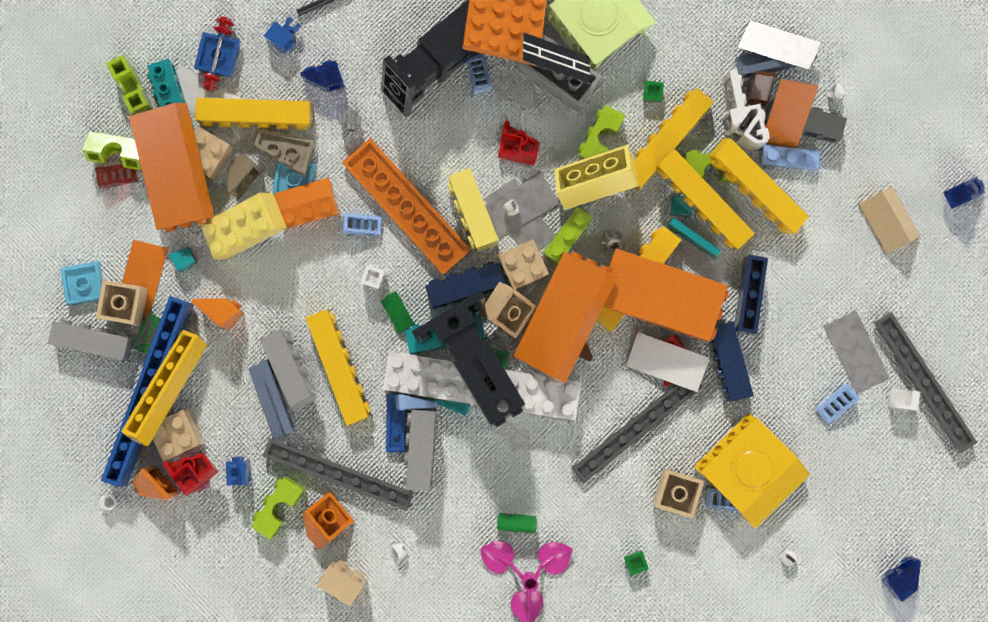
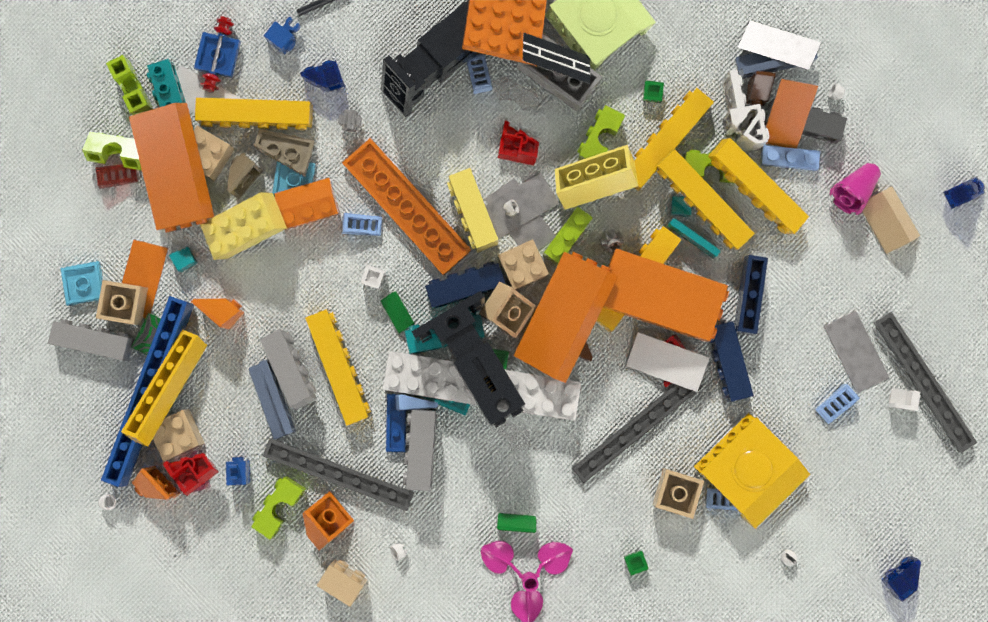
none -> dark pink cone [829,163,881,215]

